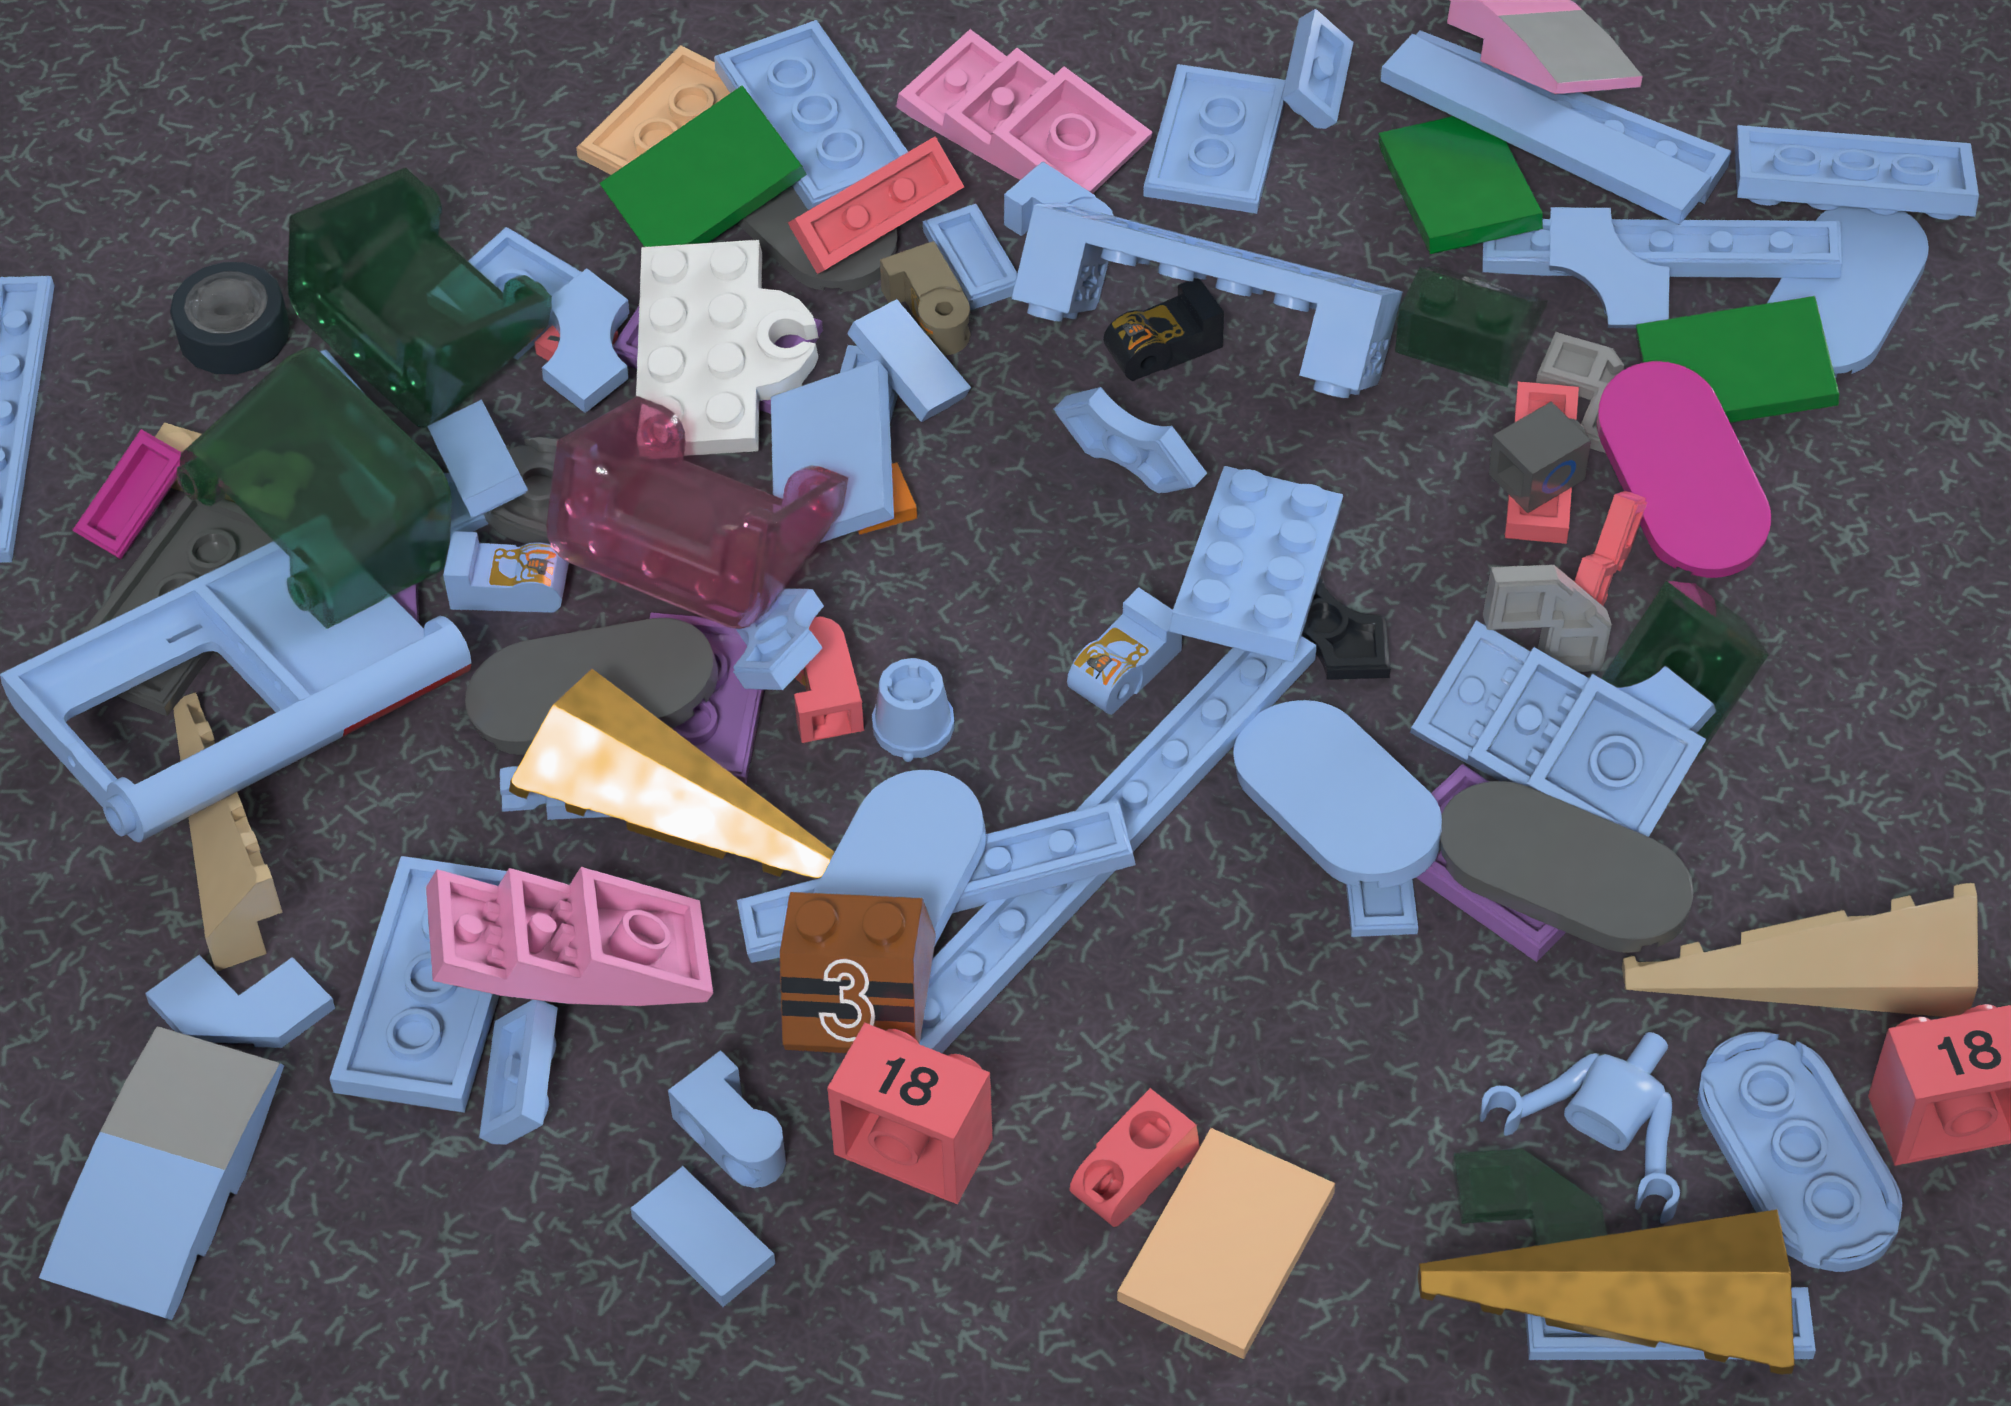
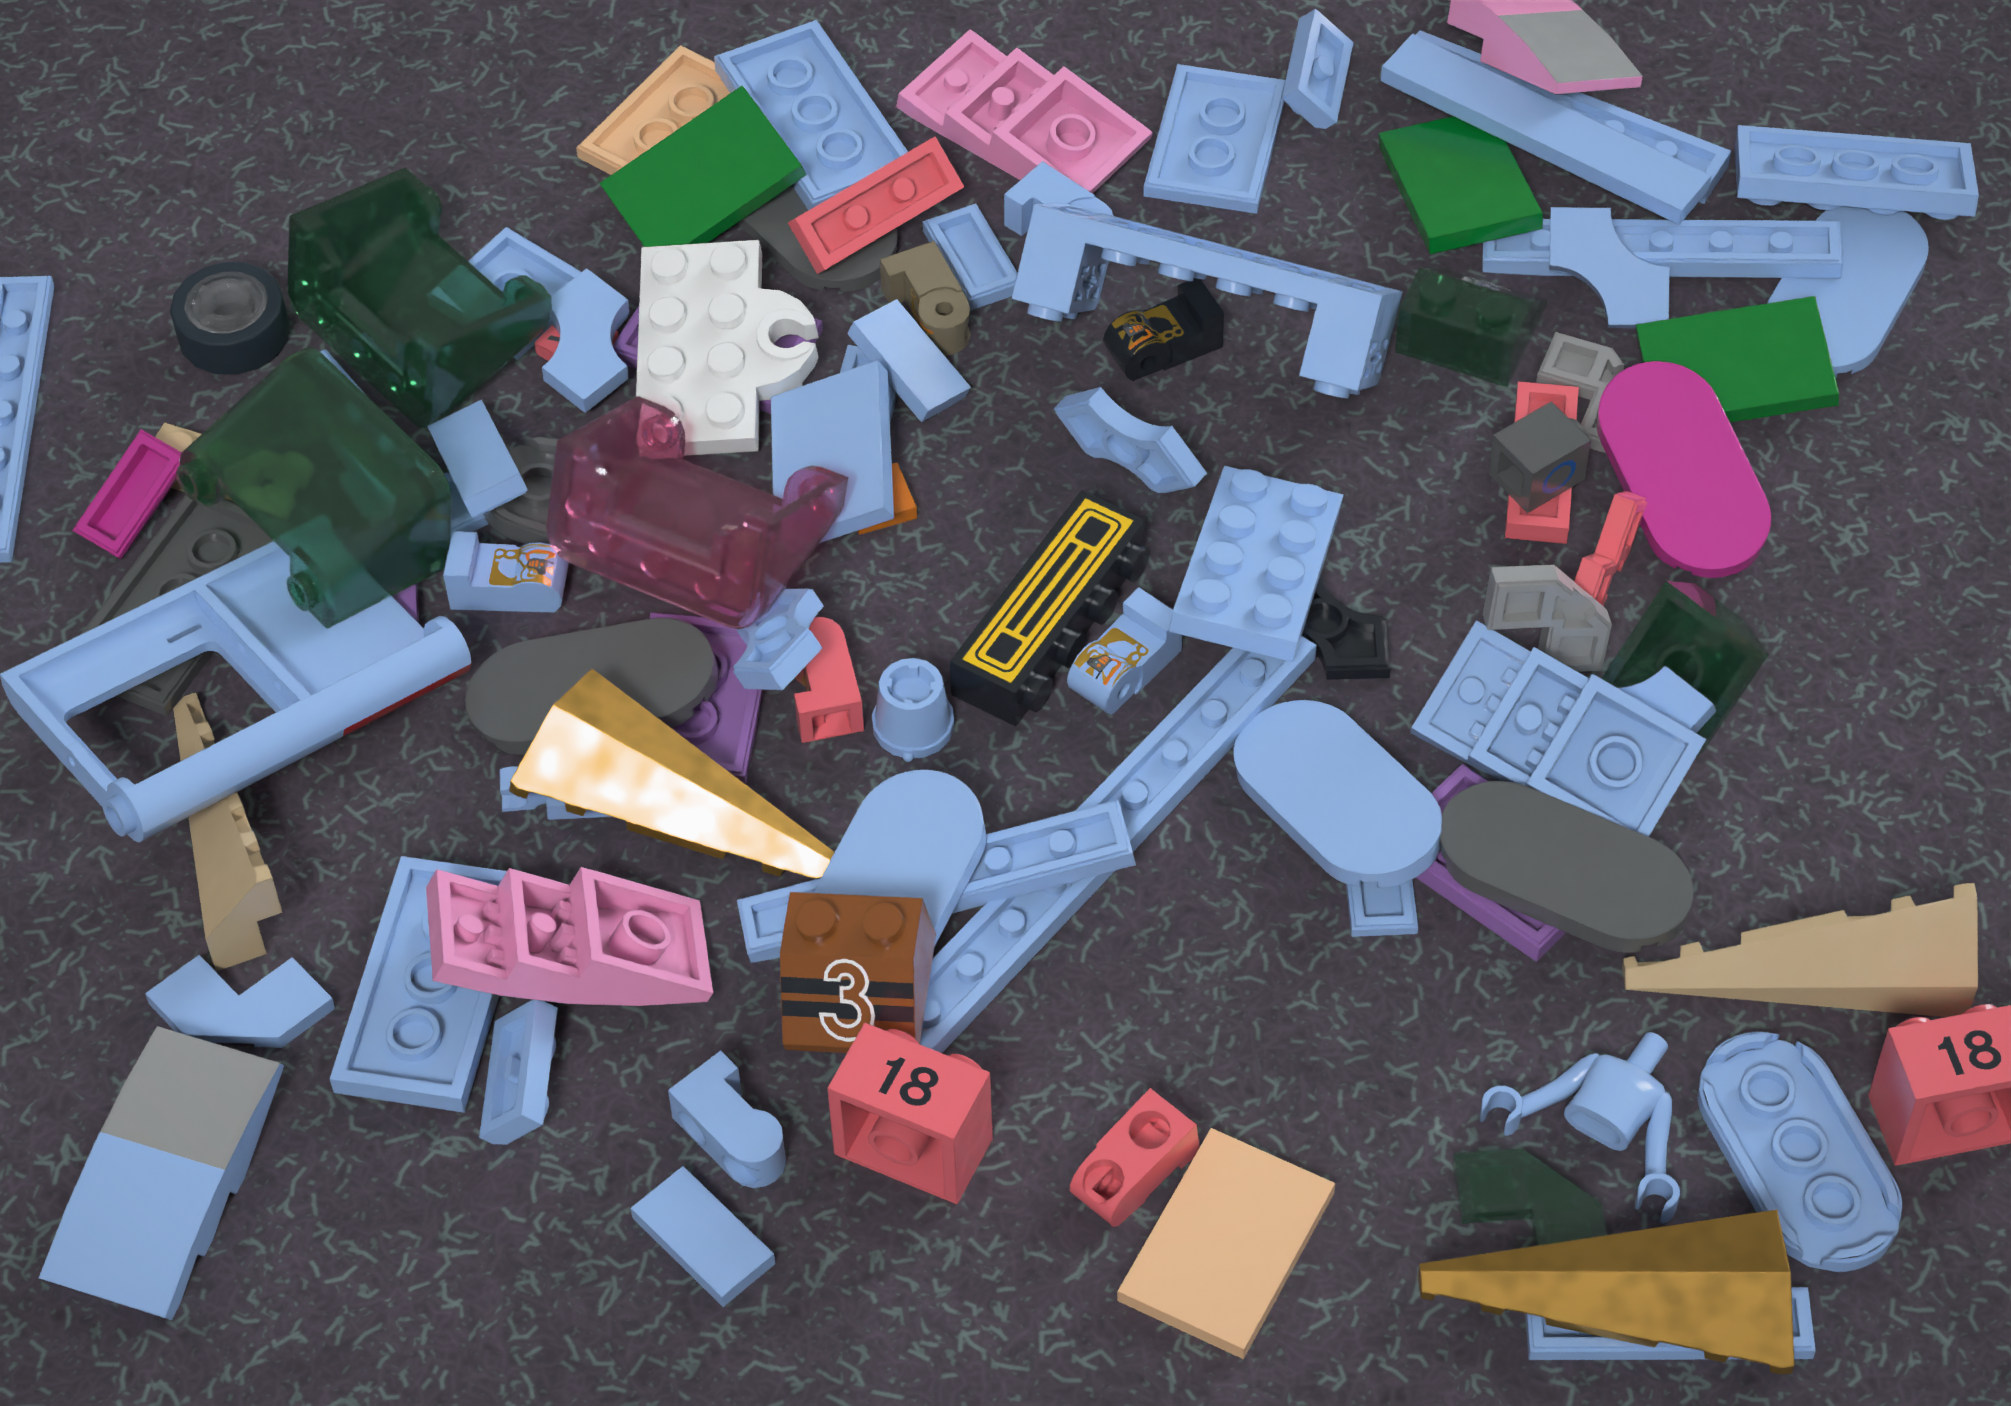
none -> brick [950,490,1150,727]

